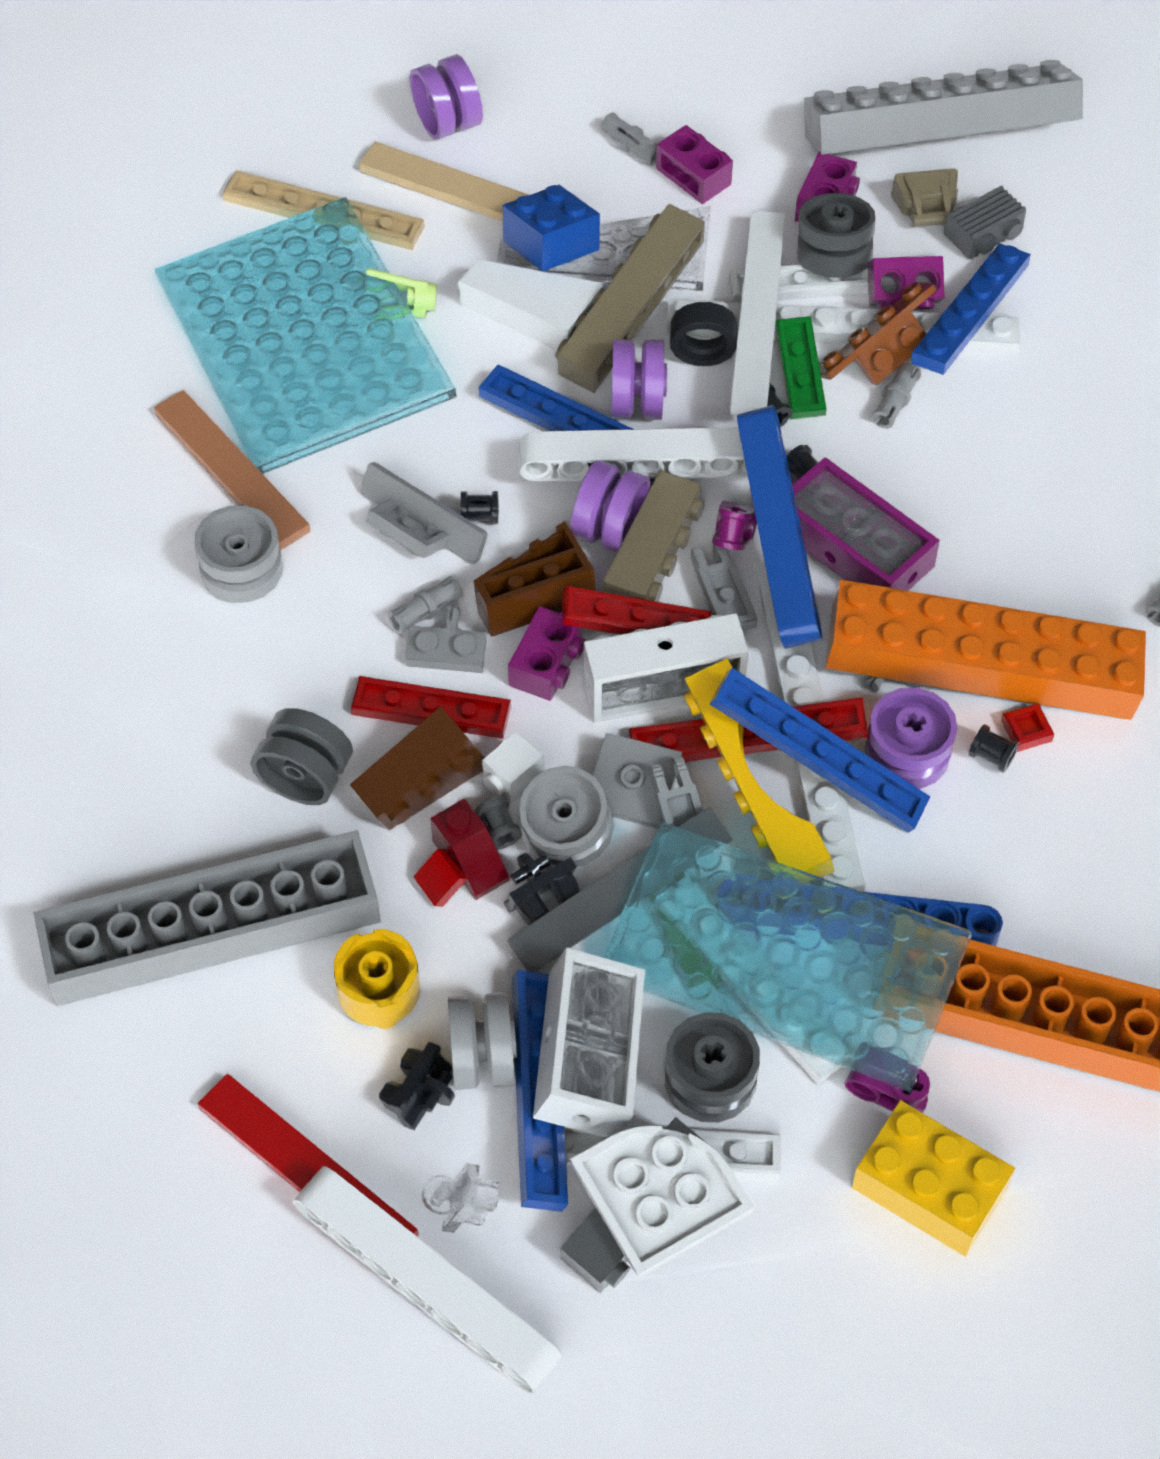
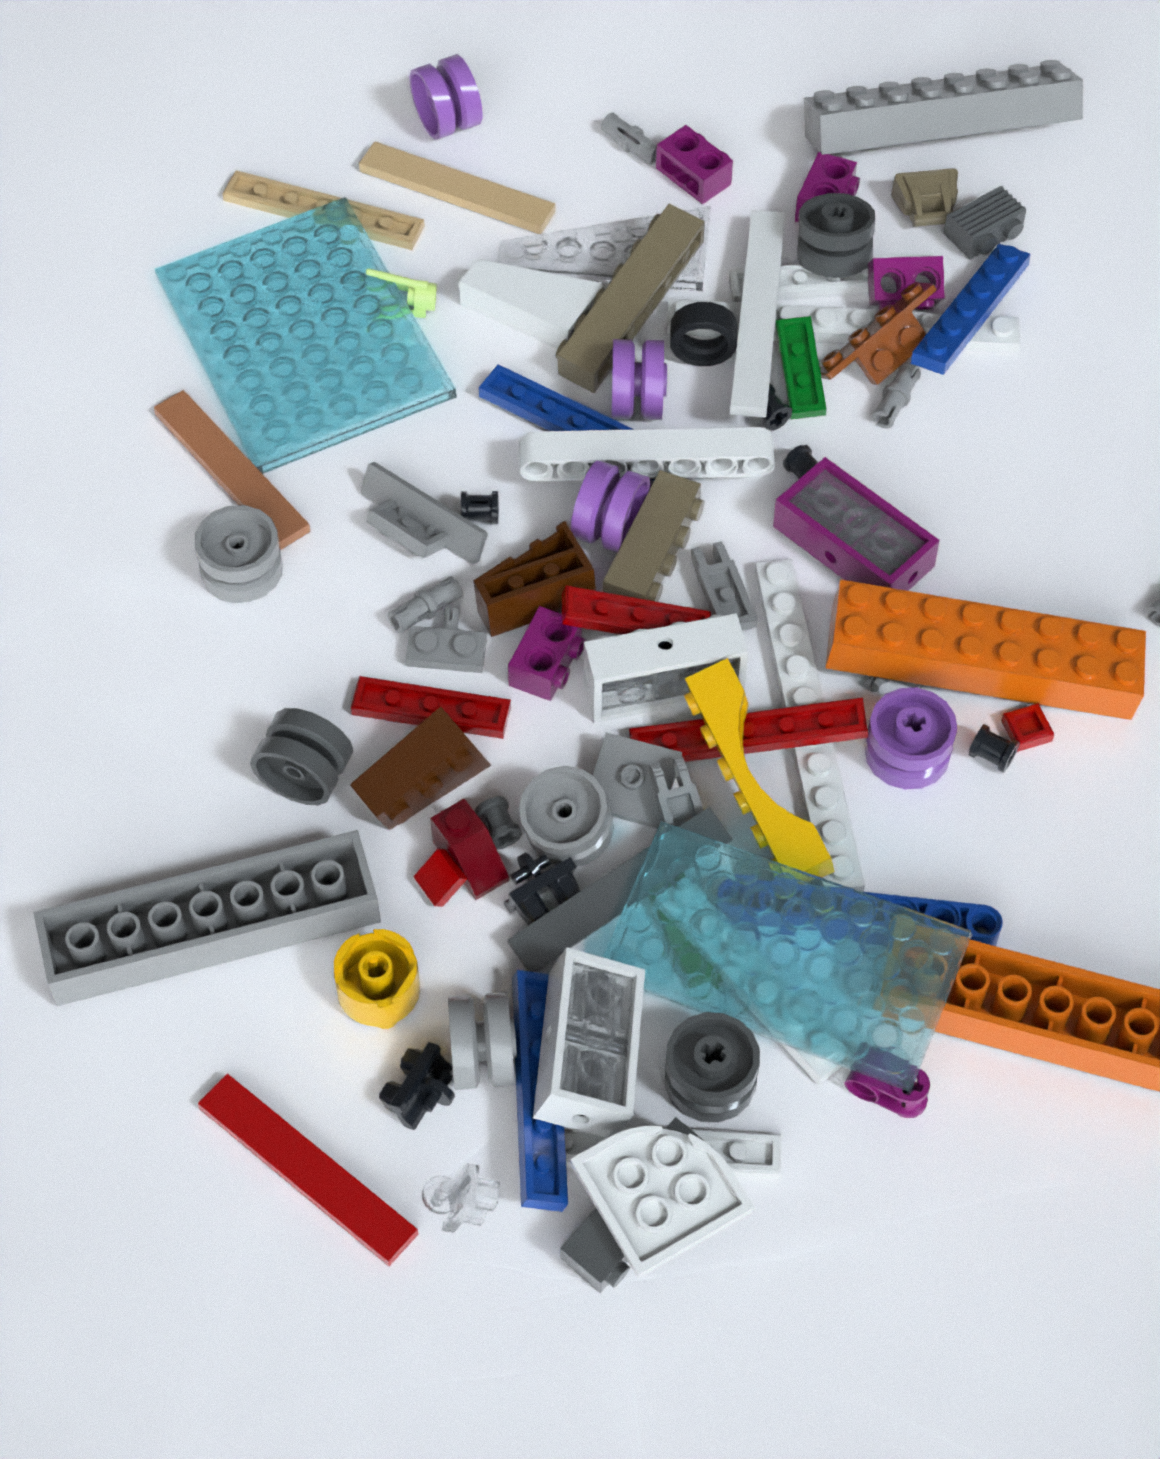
white beam [293,1166,562,1394] -> none
white brick [482,731,544,804] -> none
blue brick [502,184,600,272] -> none
blue plate [710,668,930,833] -> none
magenta piece [712,500,757,550] -> none
blue beam [737,405,823,649] -> none
yellow brick [852,1100,1015,1257] -> none

